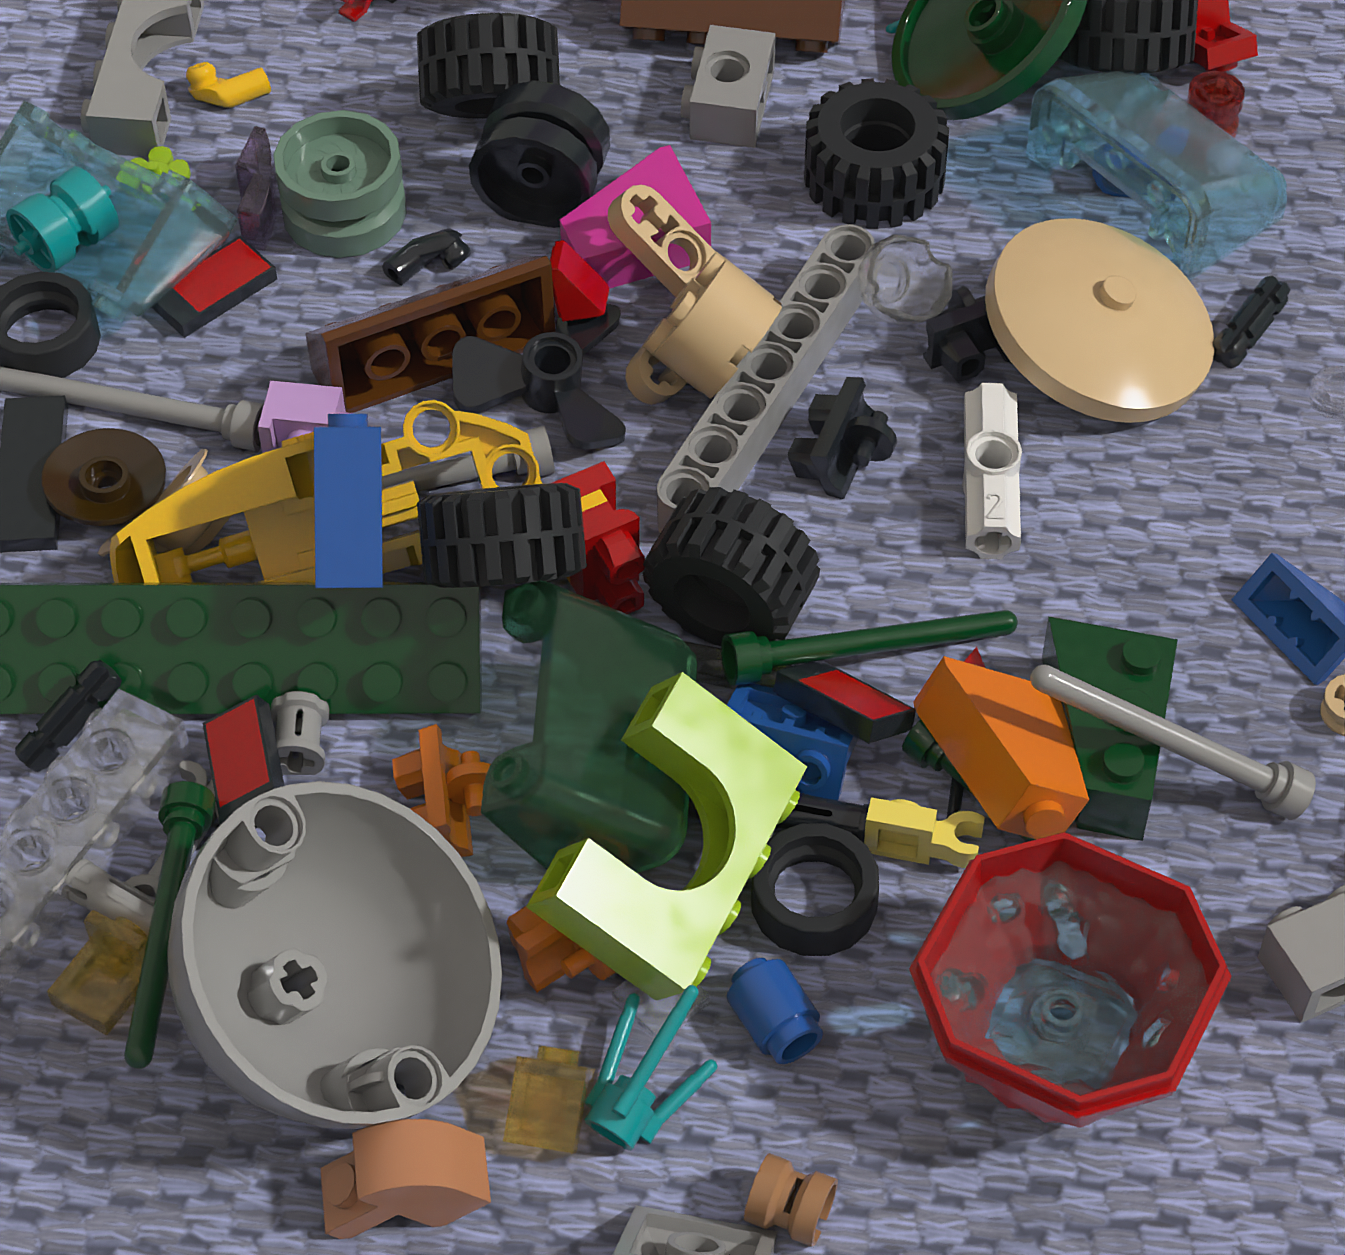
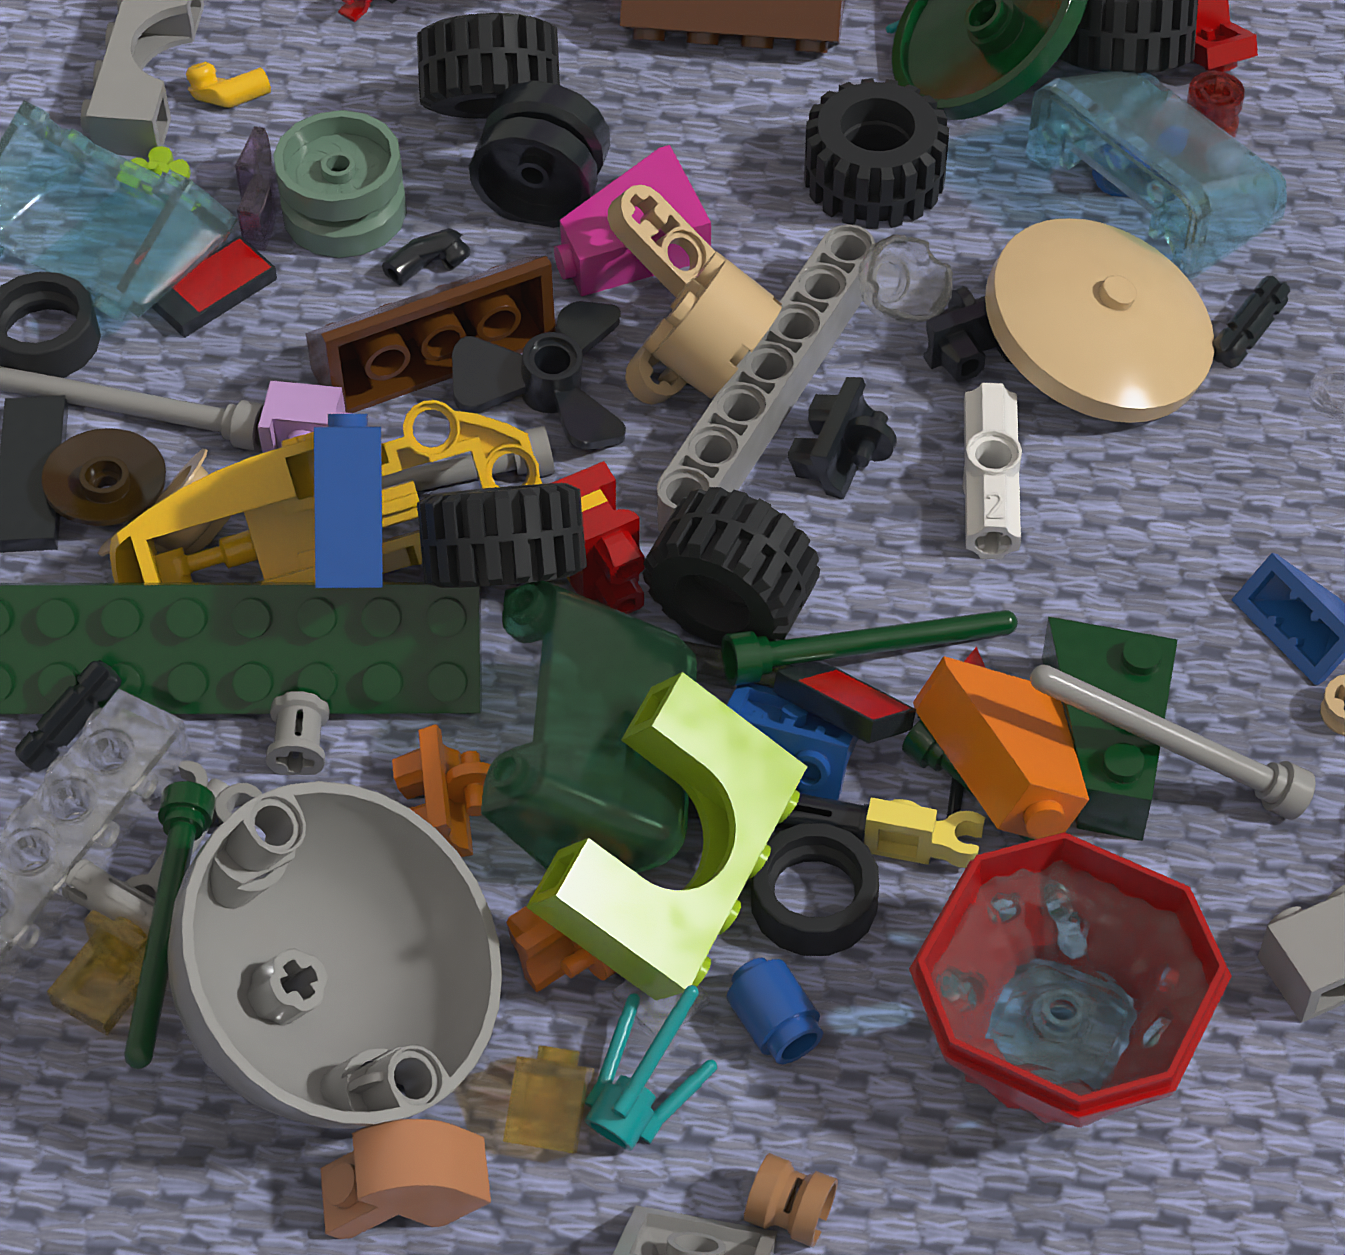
teal wheel [6,166,119,272] -> none
red tile [202,695,285,829] -> none
red slope [550,240,610,322] -> none
light grey brick [681,25,775,148] -> none

